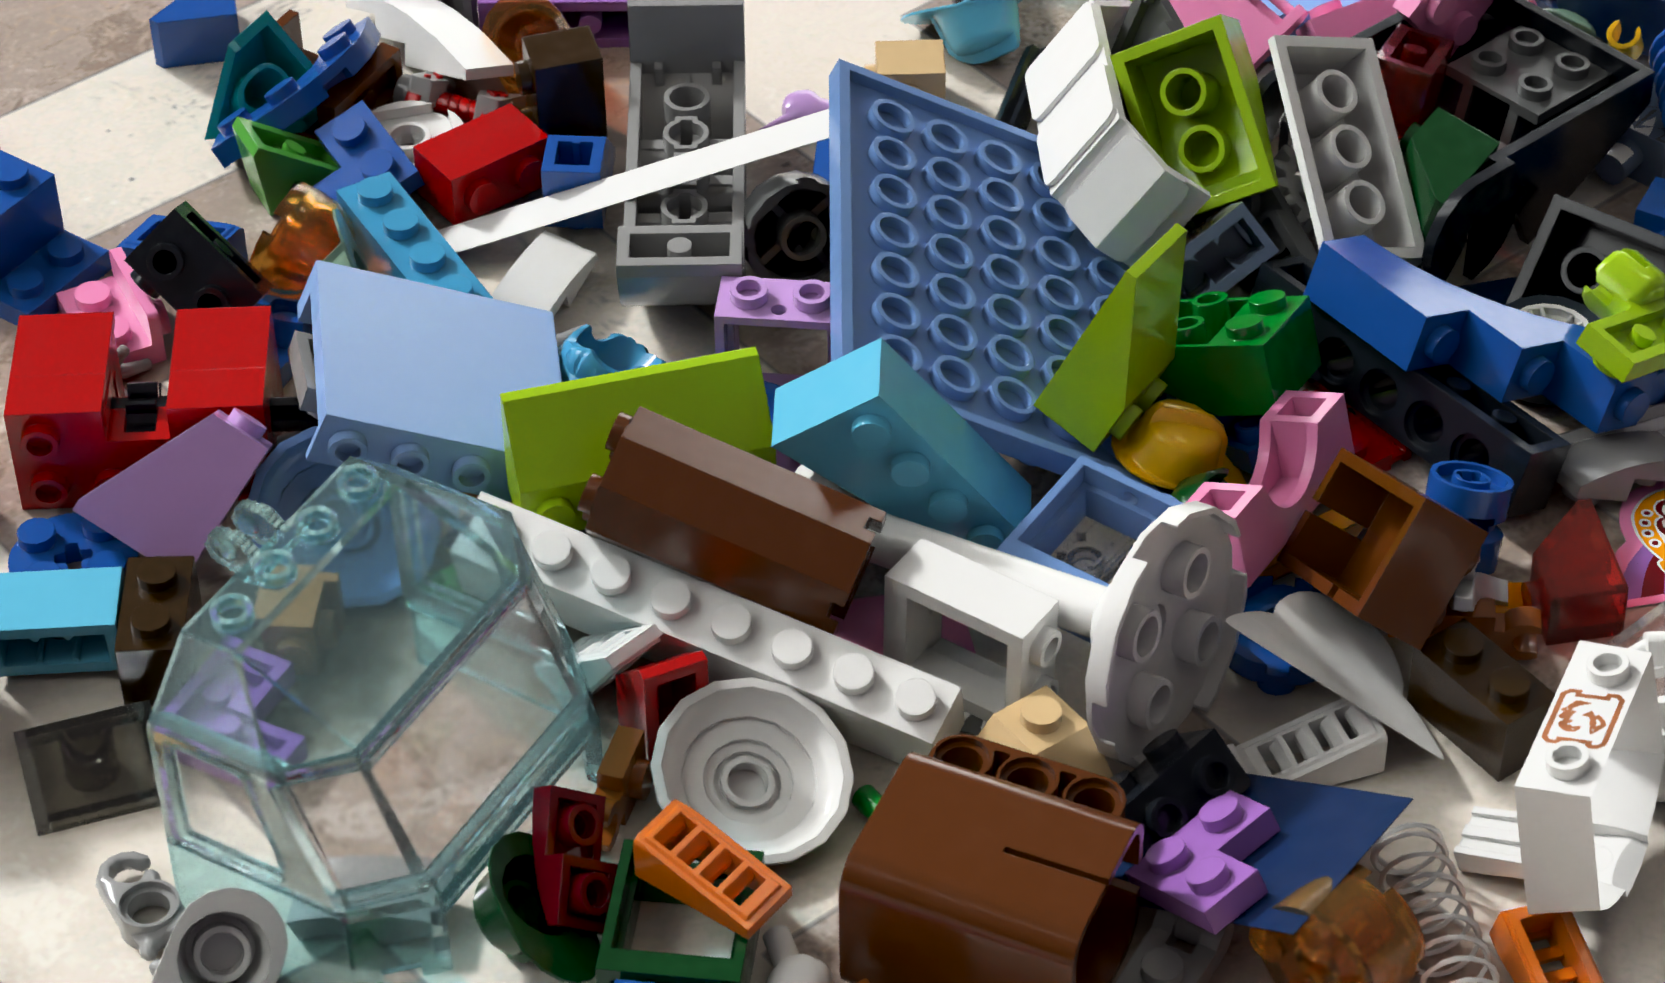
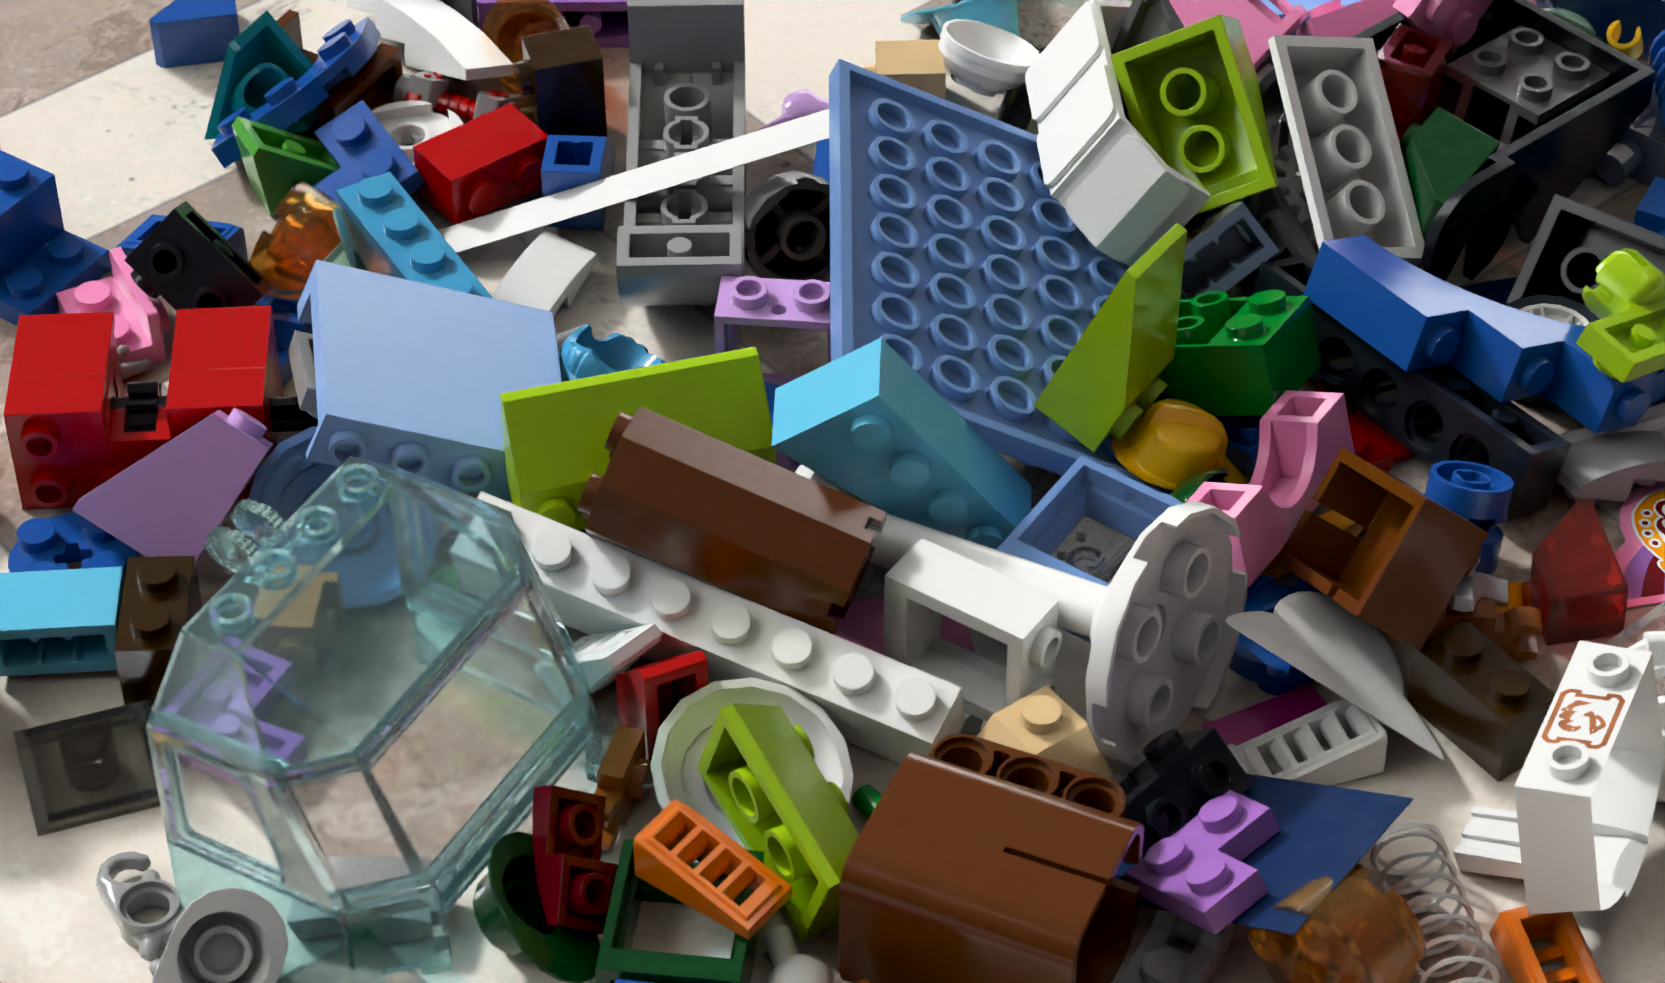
none -> lime slope [697,703,859,943]
none -> white piece [938,19,1040,97]
none -> dark pink sticker [1201,684,1328,746]

